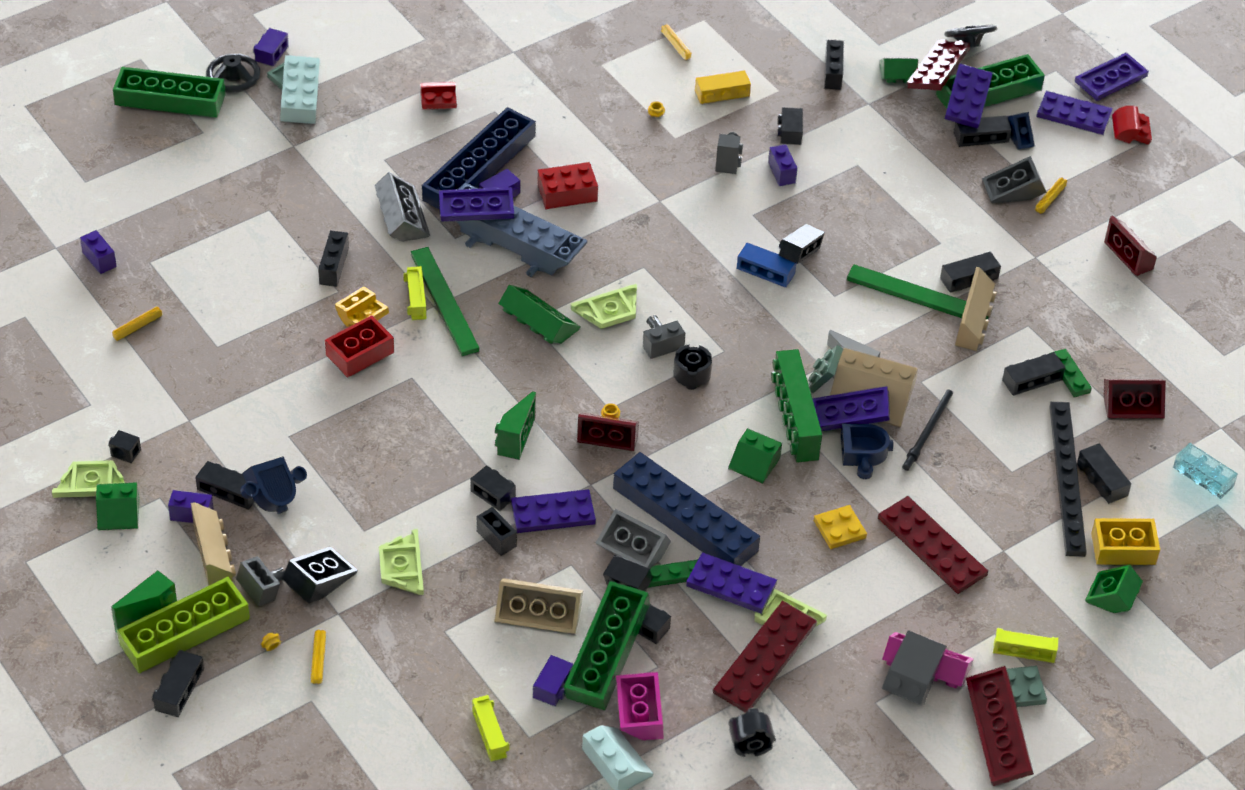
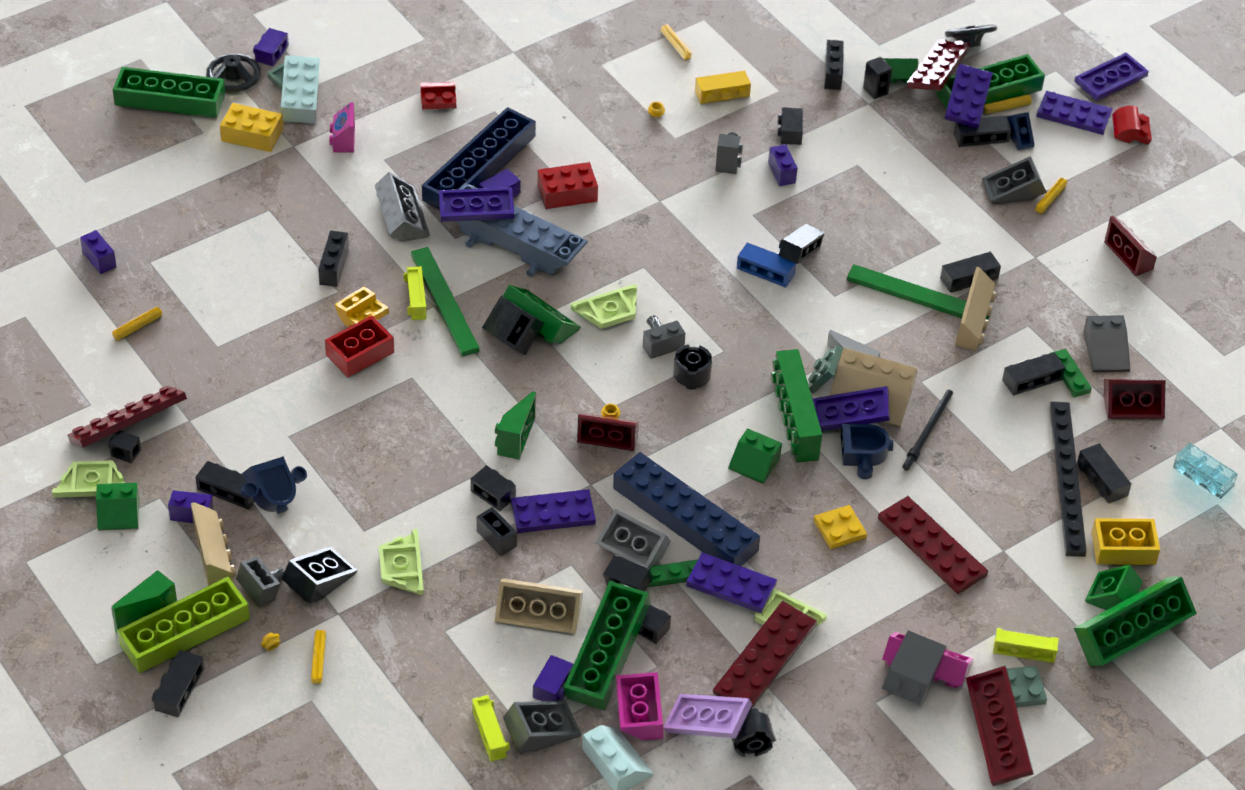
none -> dark red plate [67,386,187,448]
none -> yellow brick [220,103,283,152]
none -> dark pink slope [329,102,355,153]
none -> black slope [482,296,544,355]
none -> dark grey slope [503,701,582,752]
none -> lavender plate [663,694,752,738]
none -> black brick [863,56,892,100]
none -> yellow axle [983,95,1032,114]
none -> green brick [1074,576,1197,666]
none -> dark grey slope [1083,315,1130,372]

